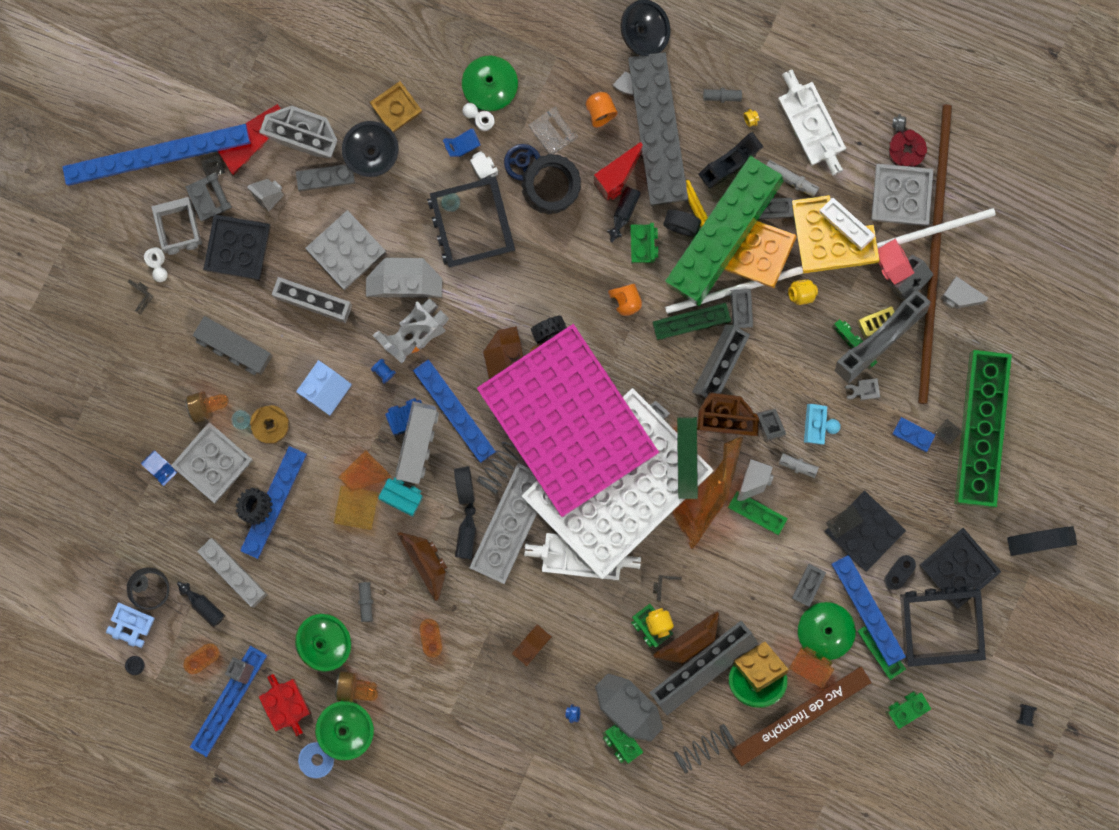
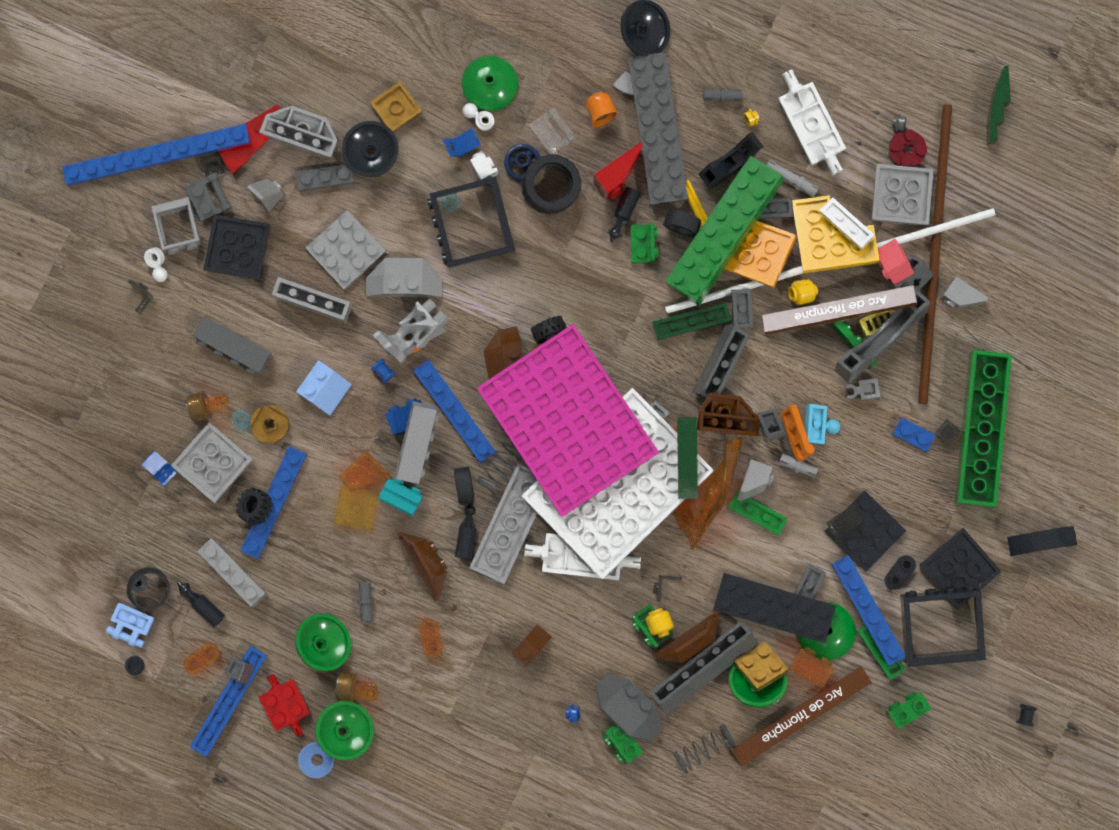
orange helmet [608,284,642,316] -> none
none -> black plate [713,573,836,644]
none -> tile [762,285,917,335]
none -> orange plate [780,405,815,461]
none -> dark green slope [987,65,1011,145]

